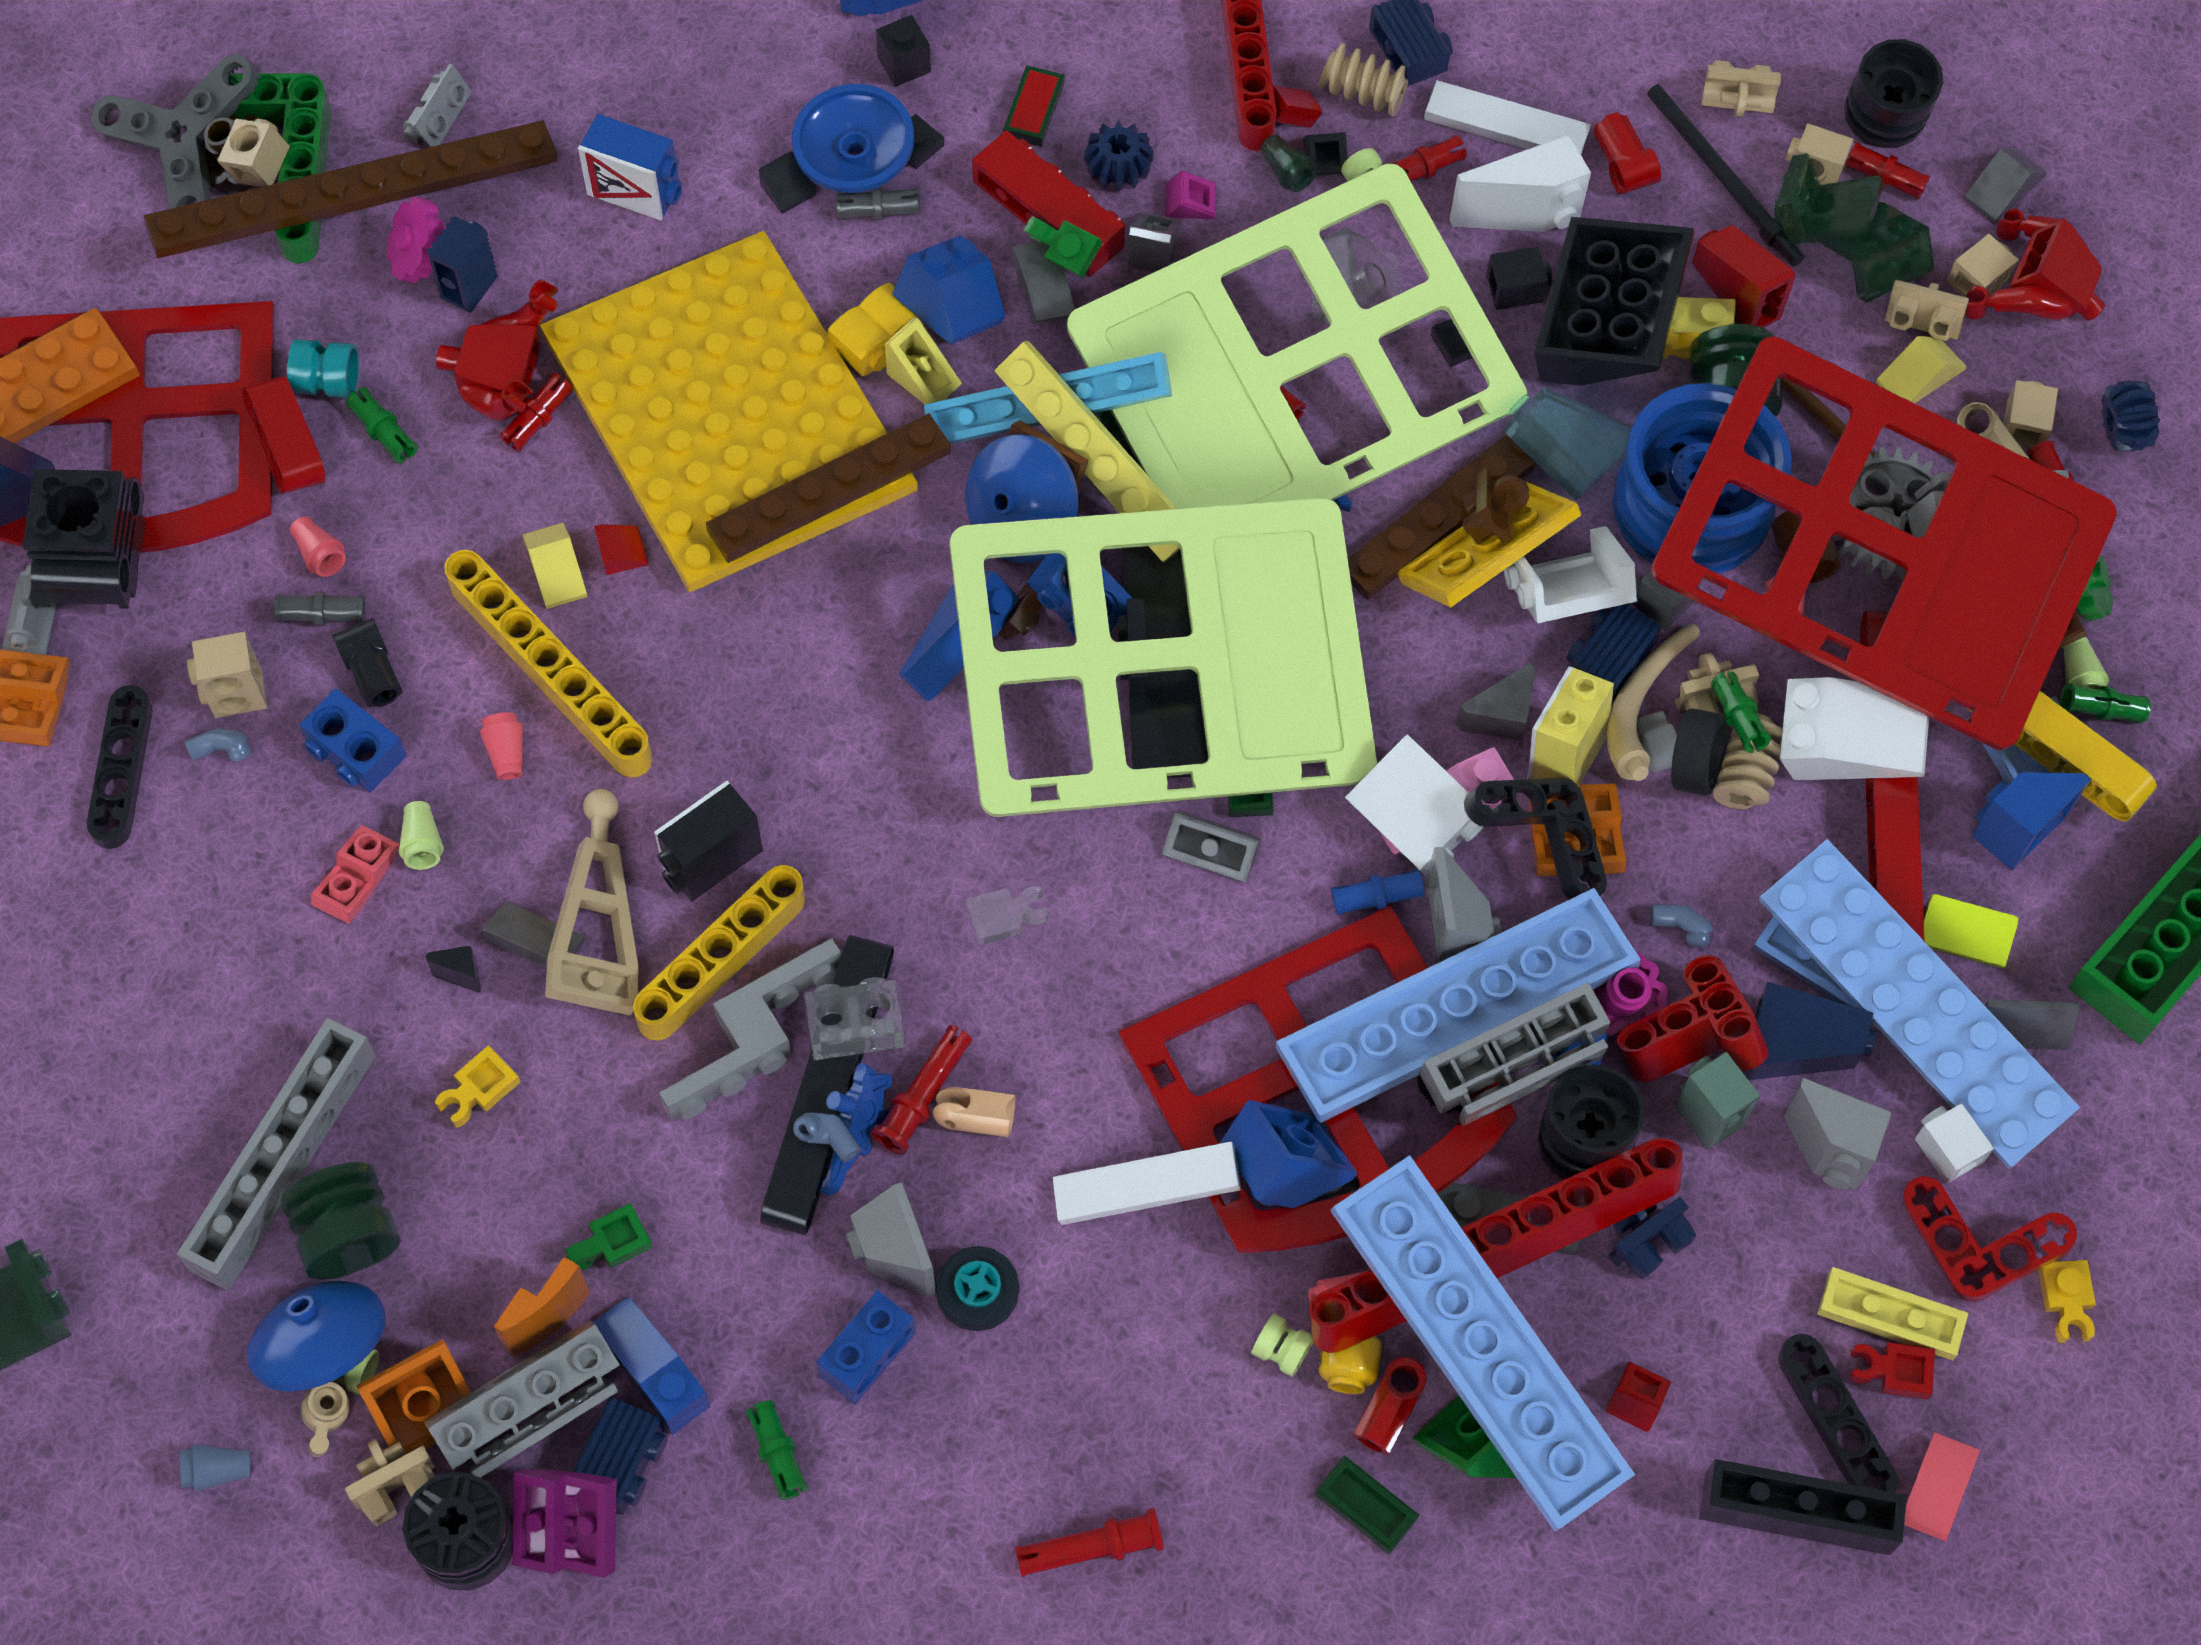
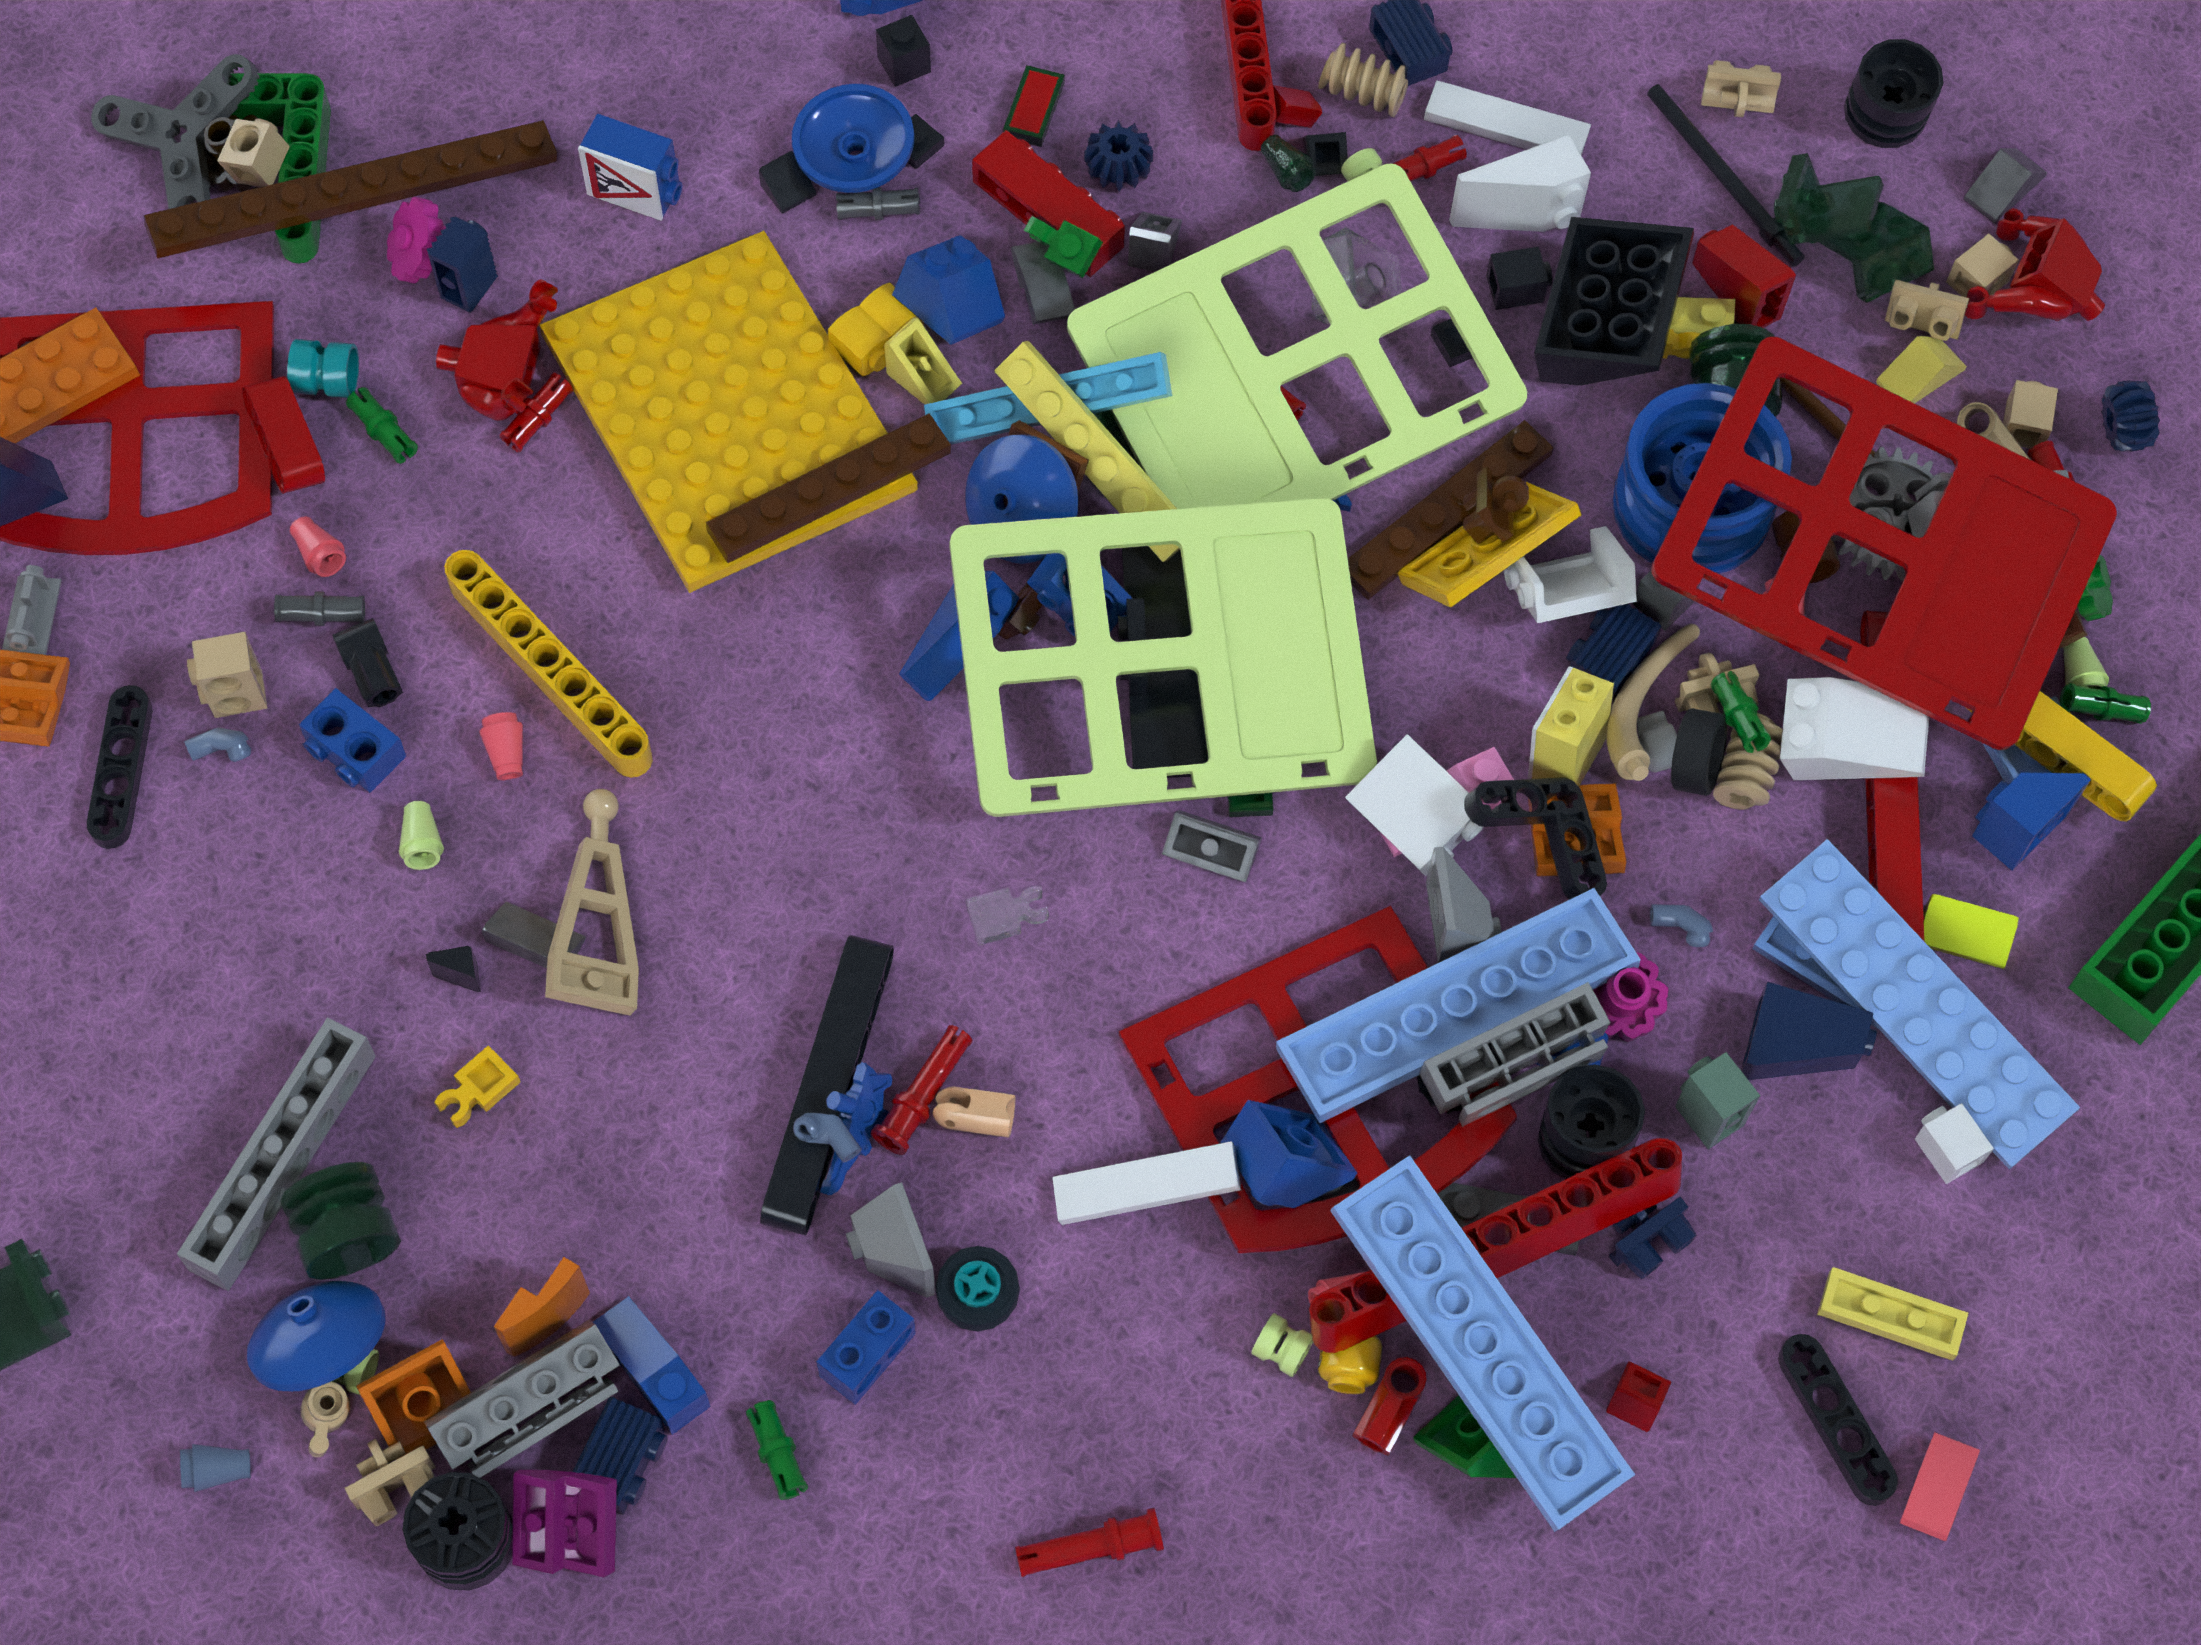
black piece [22,469,146,609] -> none
coral slope [311,825,399,924] -> none
light grey hinge [402,64,472,147] -> none
light yellow slope [522,523,588,609] -> none
green plate [565,1203,652,1271] -> none
red slope [594,524,648,575] -> none
yellow beam [633,865,805,1041] -> none
black piece [654,781,763,902] -> none
light grey bracket [659,938,841,1122] -> none
clear brick [804,977,905,1060] -> none
dark pink slope [1166,170,1215,219] -> none
dark green tile [1314,1455,1420,1555] -> none
blue pin [1331,869,1425,916] -> none
flat silver slope [1456,662,1535,741] -> none
clear light blue slope [1504,387,1632,501] -> none
red piece [1593,112,1661,195] -> none
red beam [1617,955,1769,1082] -> none
black brick [1700,1459,1907,1555] -> none
light grey slope [1783,1078,1892,1190] -> none
tan brick [1785,123,1854,194] -> none
red pin [1845,142,1931,200] -> none
red plate [1849,1342,1935,1400] -> none
red beam [1903,1176,2077,1302] -> none
flat silver slope [1984,999,2079,1050] -> none
yellow plate [2038,1260,2096,1343] -> none

